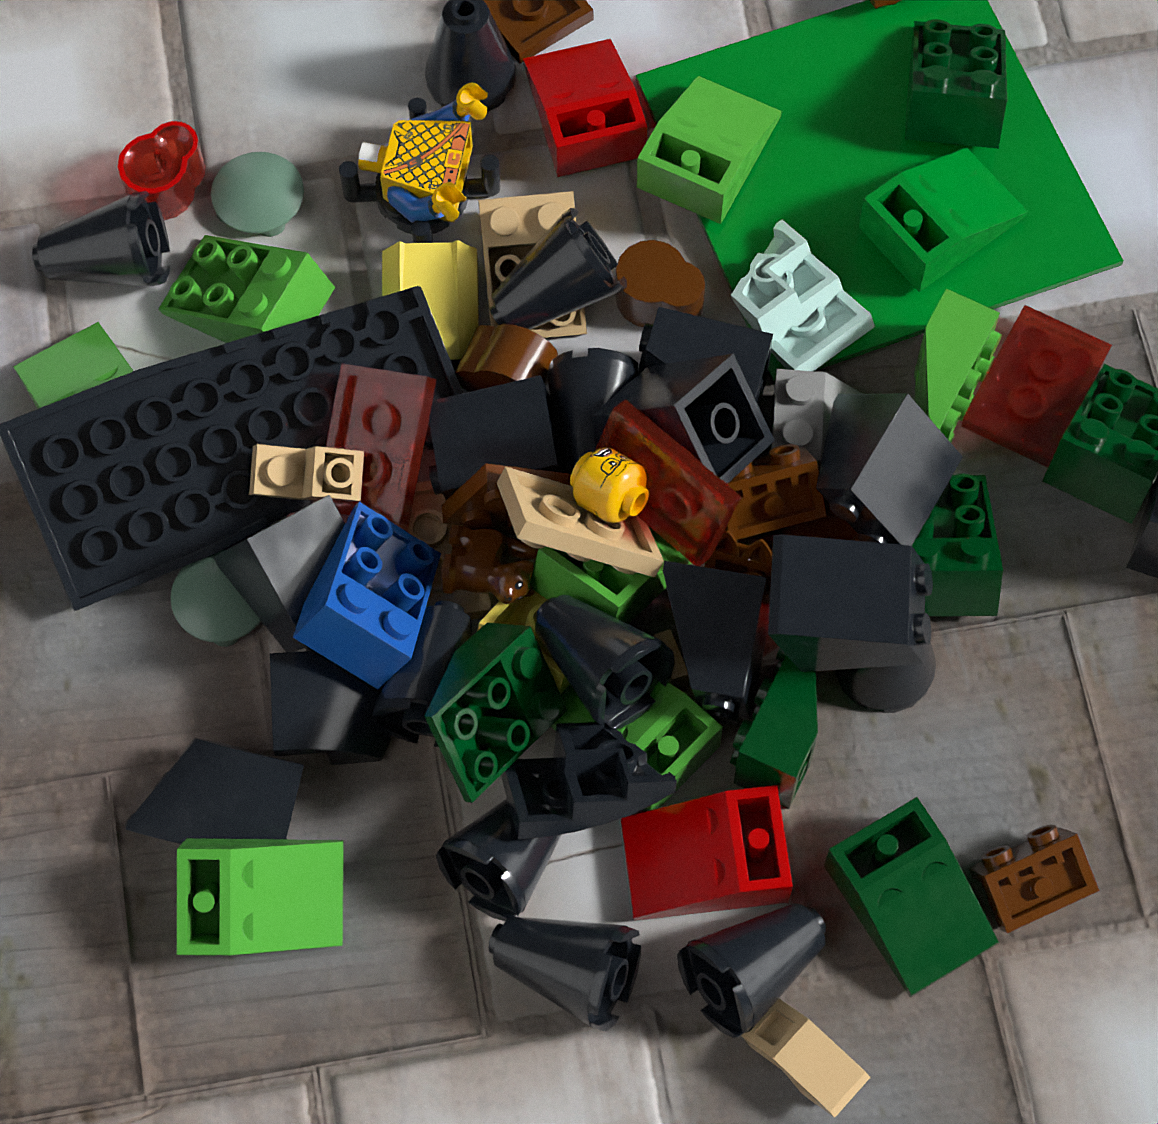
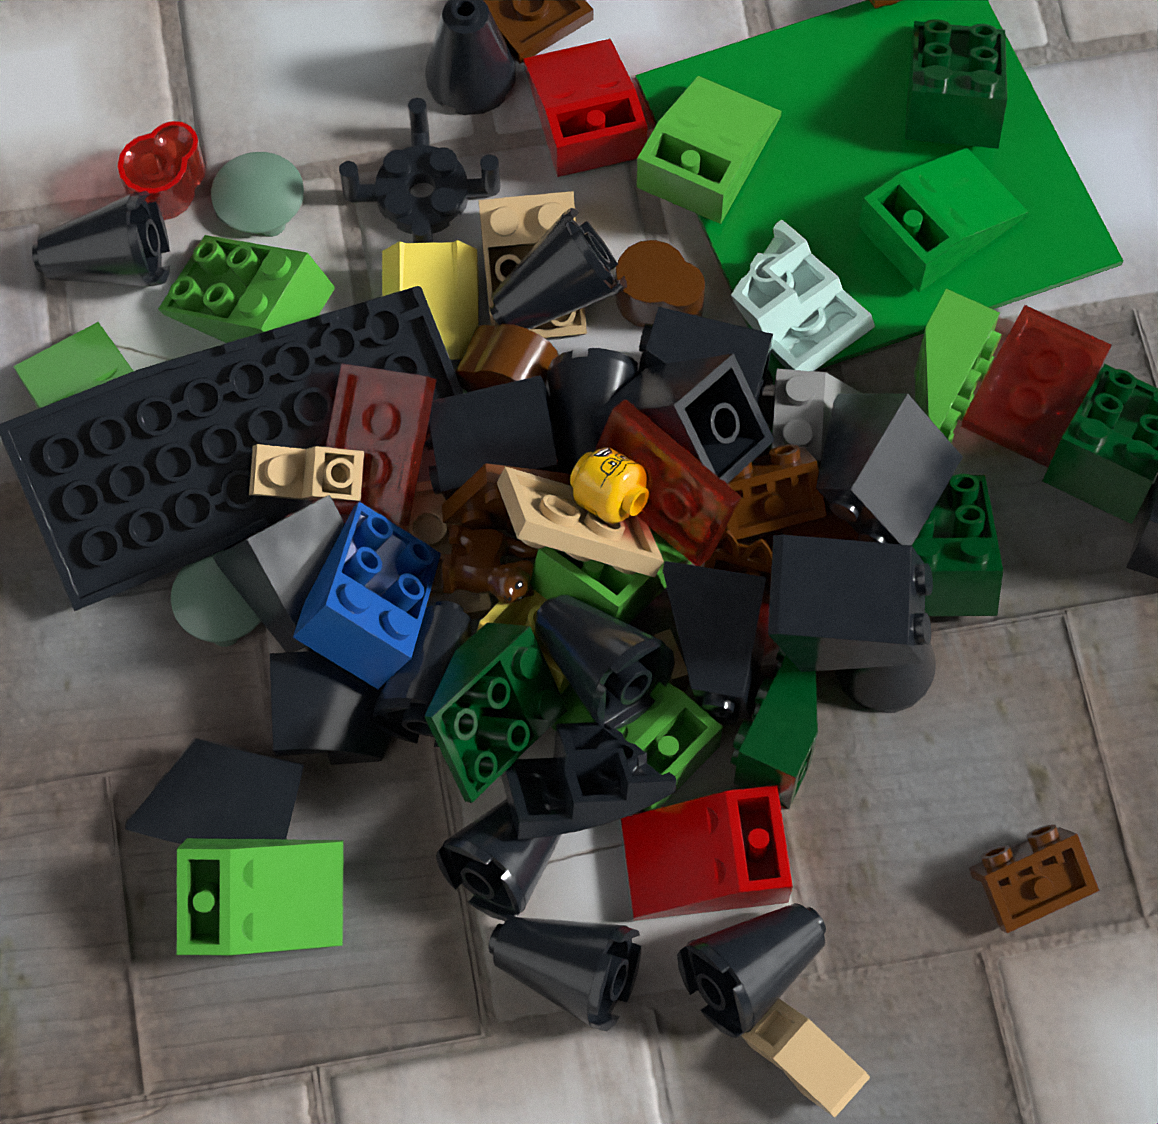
torso [358,82,488,223] -> none
dark green slope [824,797,999,998] -> none

